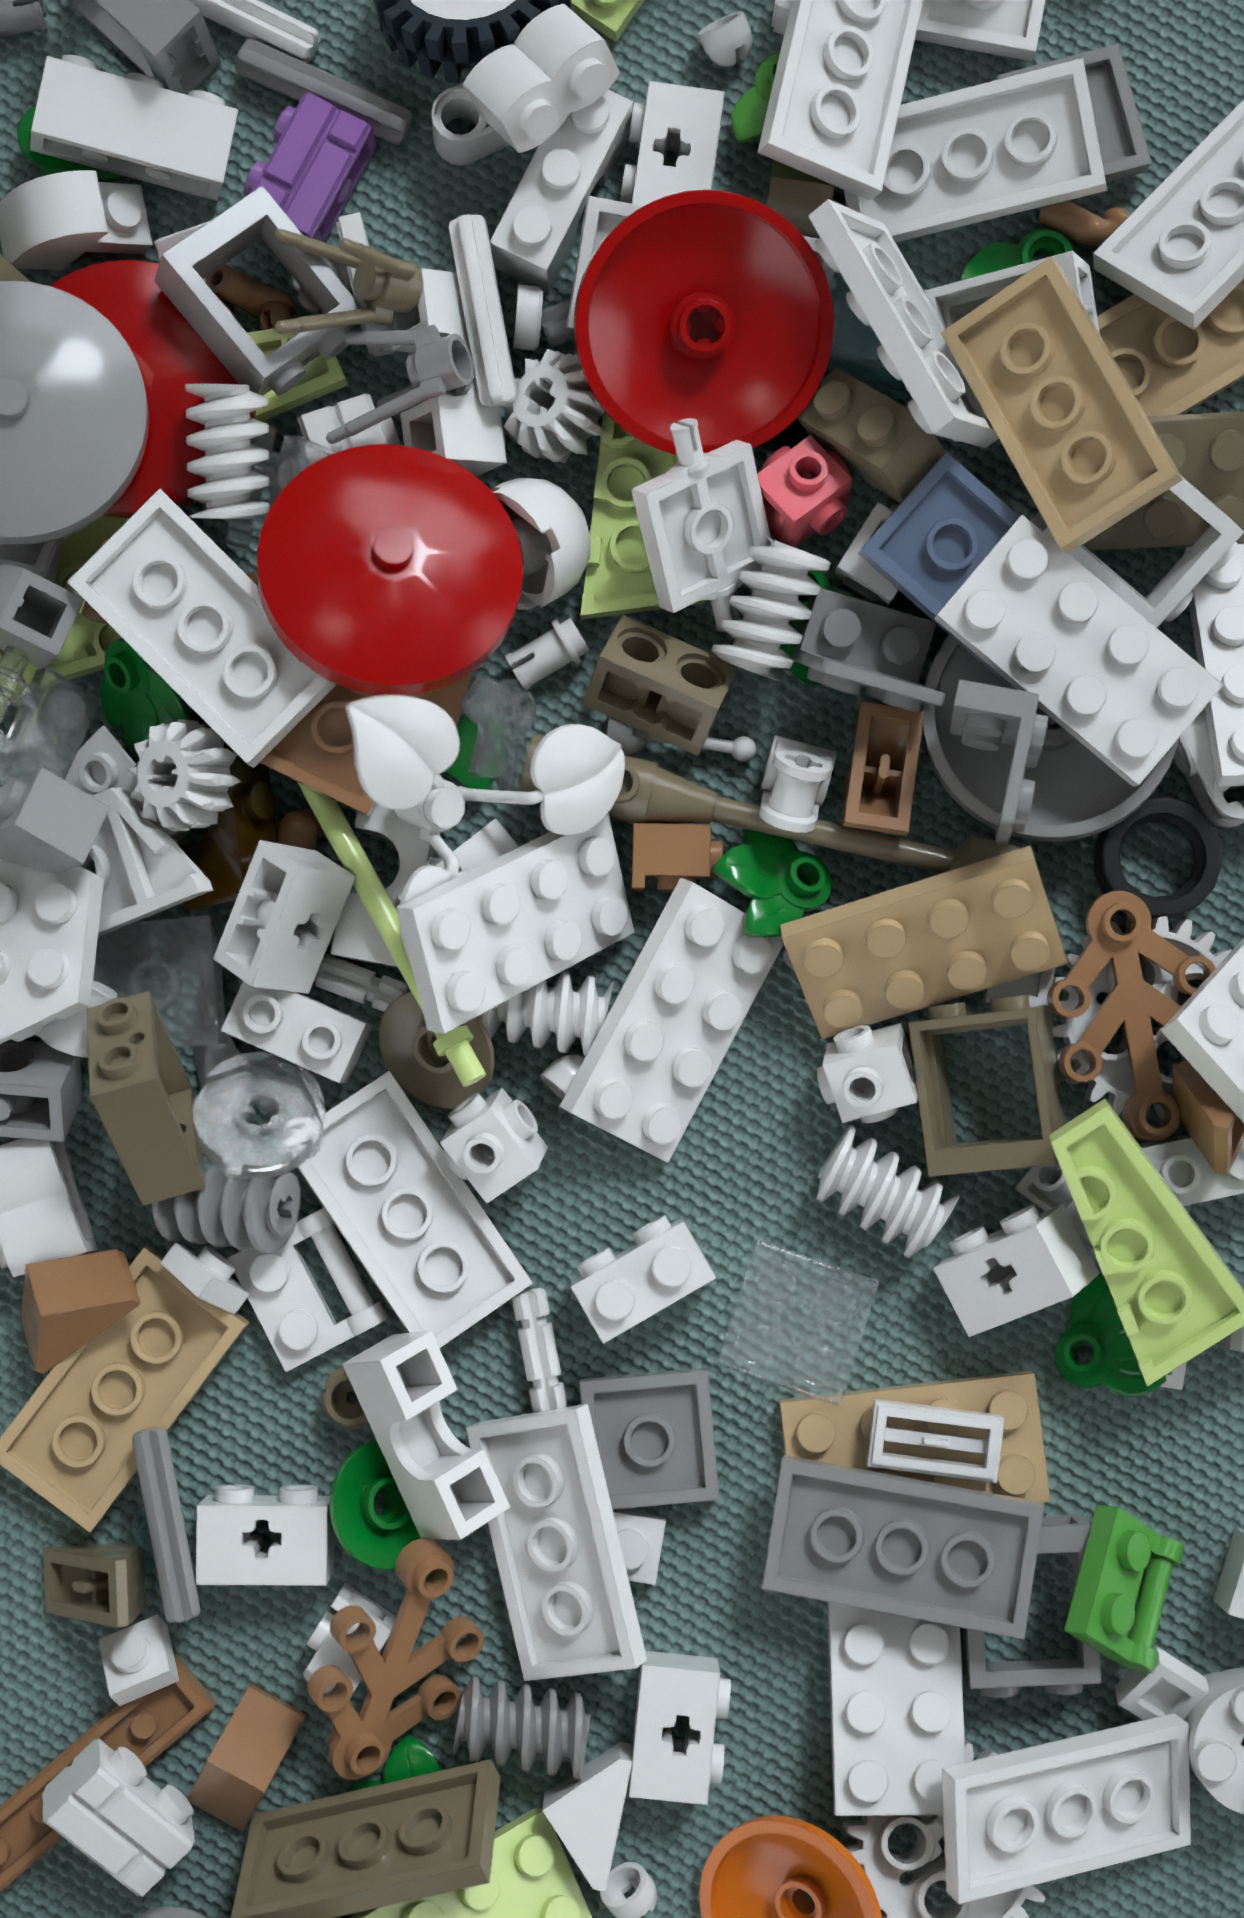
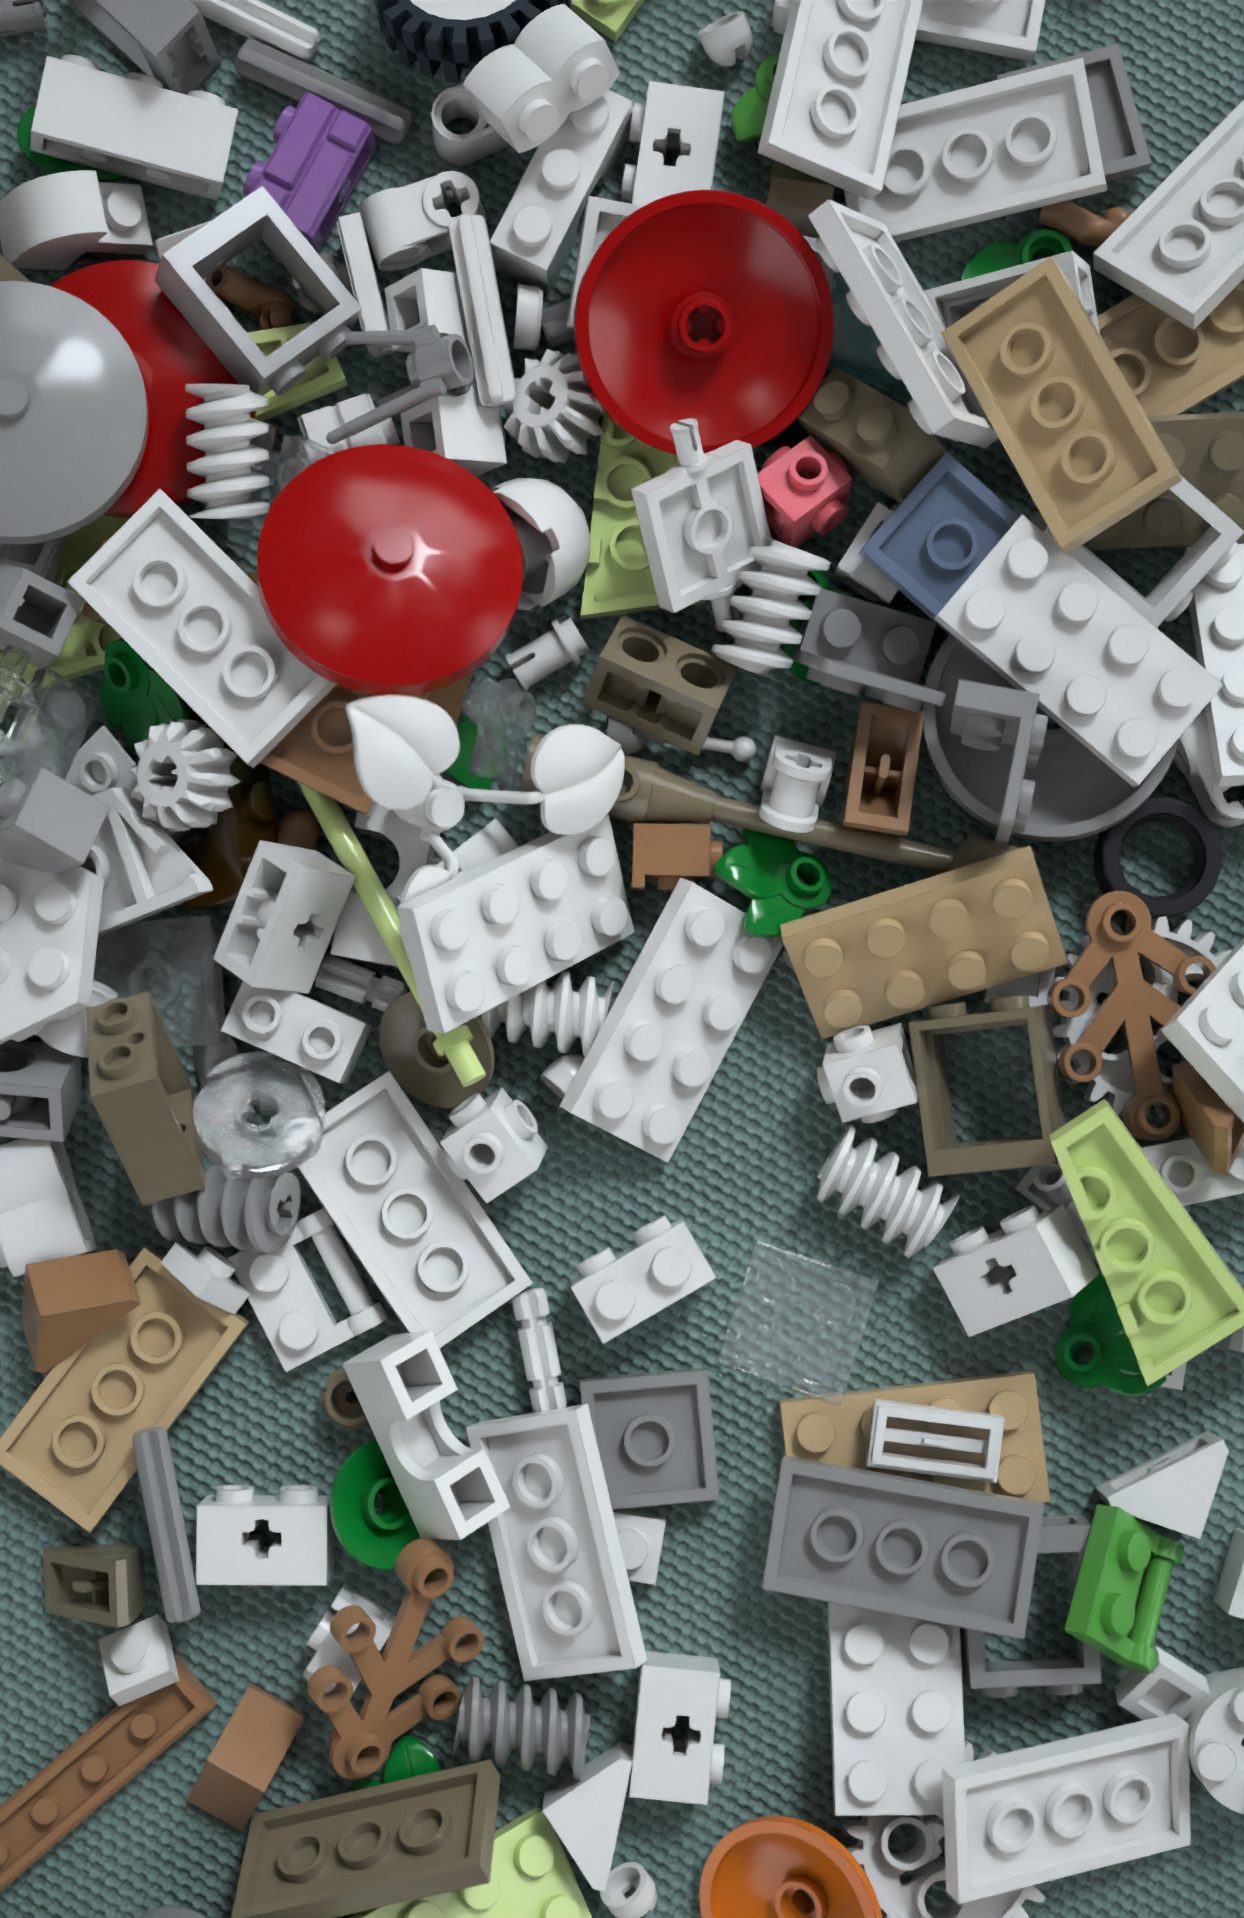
white brick [42,1738,195,1897] -> none
dark tan plant [274,229,422,334] -> none
none -> white piece [359,171,486,272]
none -> white slope [1095,1431,1229,1539]

